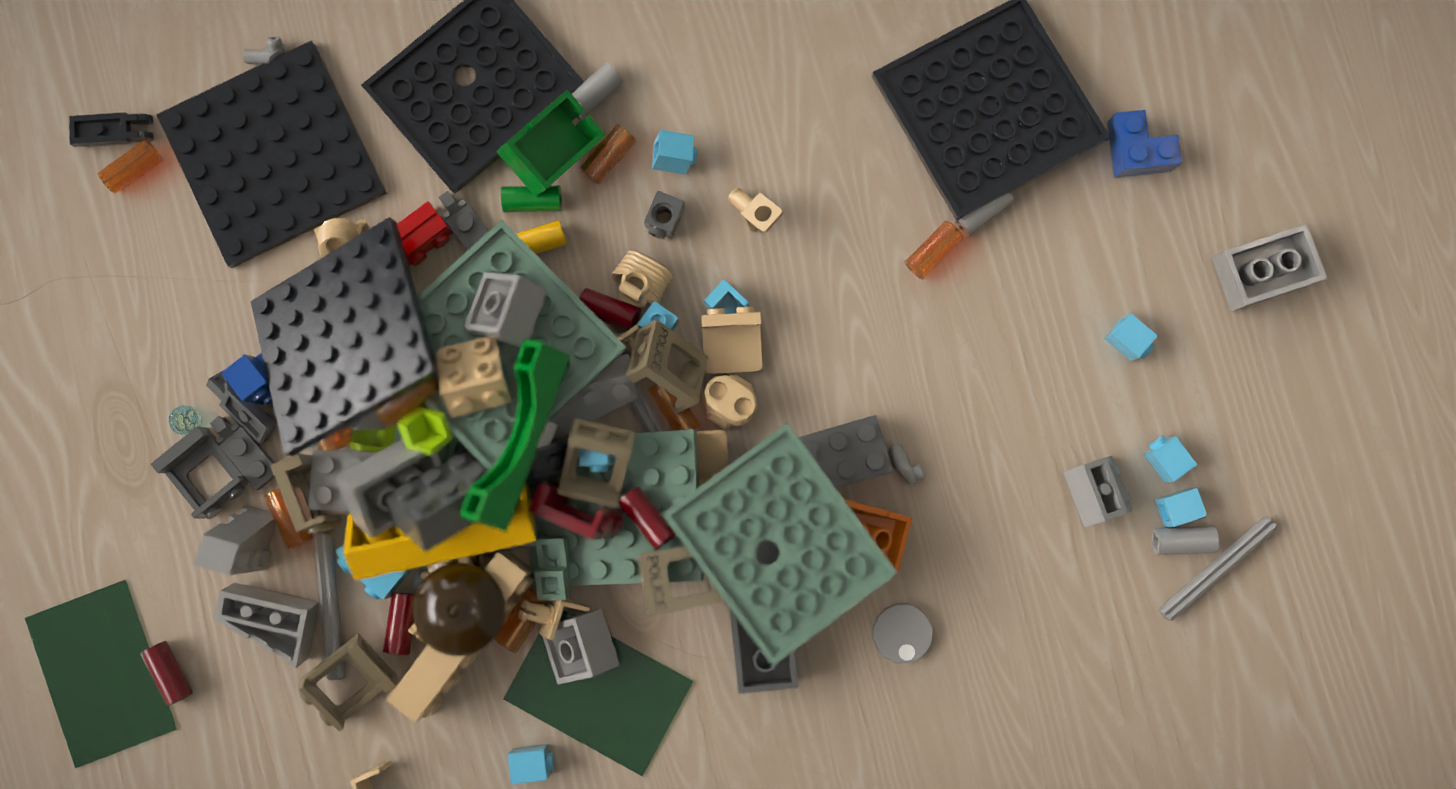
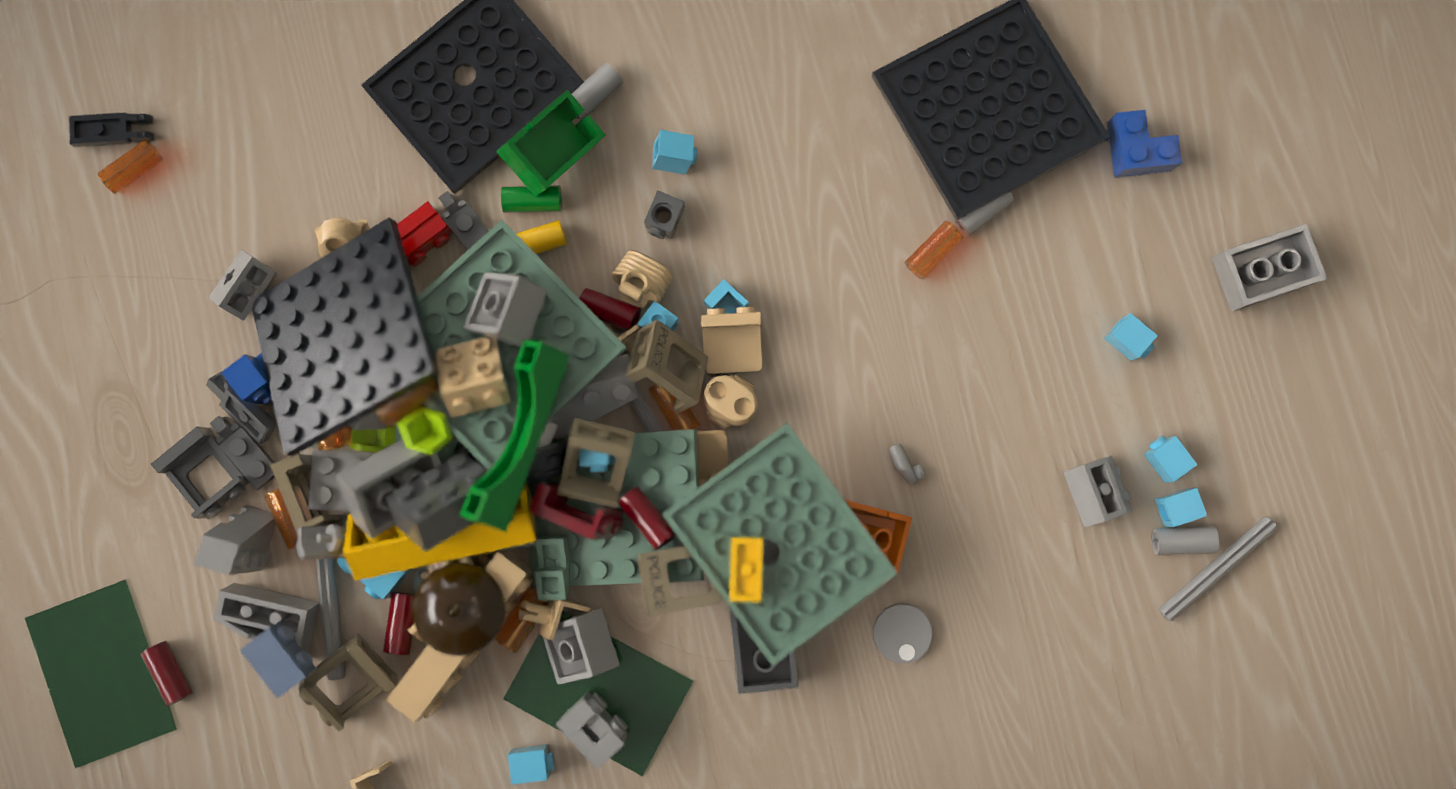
black plate [156,40,387,268] -> none
clear light blue tile [169,406,202,435] -> none
light grey arm [243,35,285,65] -> none
clear orange piece [580,124,636,185] -> none
tan bracket [728,188,783,233] -> none
dark grey brick [798,415,893,488] -> none
none -> light grey brick [208,249,276,321]
none -> sand blue brick [240,621,316,699]
none -> light grey hips [296,525,346,559]
none -> light grey piece [555,690,629,770]
none -> yellow plate [729,537,763,602]

